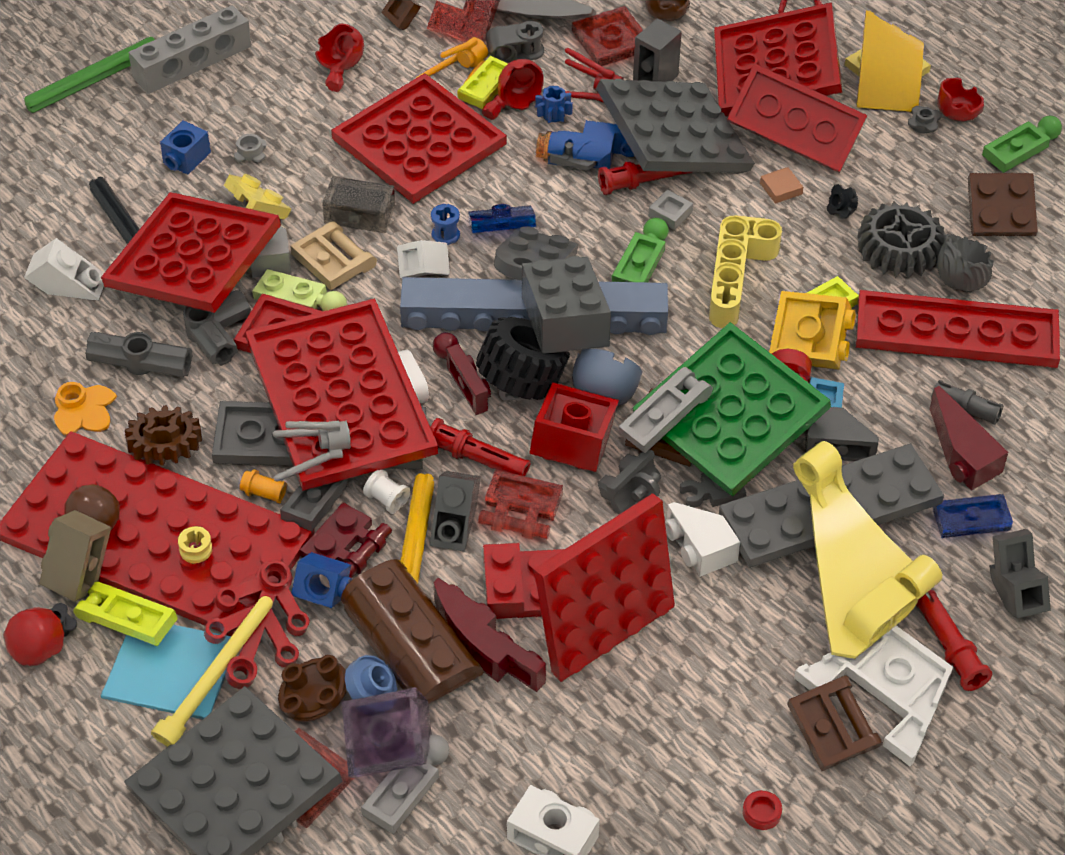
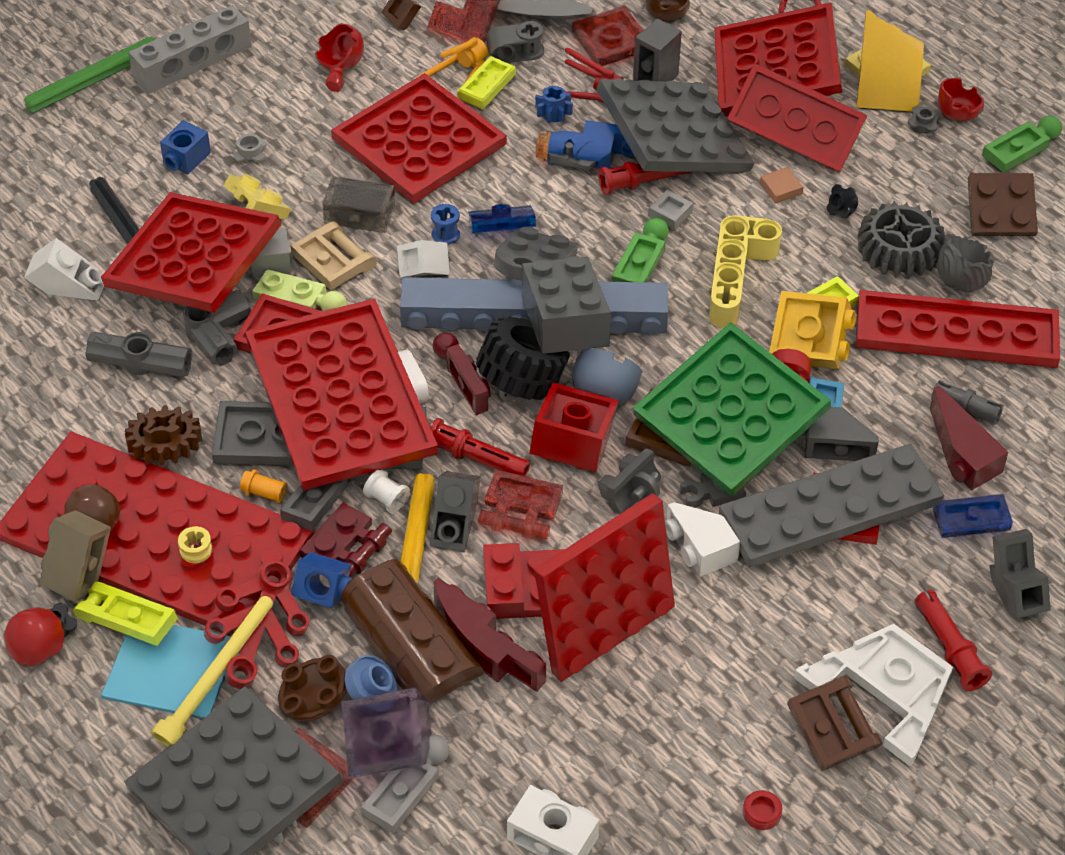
light orange plate [54,382,117,436] -> none
light grey plant [273,420,351,482] -> none
red hair [481,59,544,120] -> none
light grey plate [618,367,713,453] -> none
light yellow panel [793,441,943,659] -> none

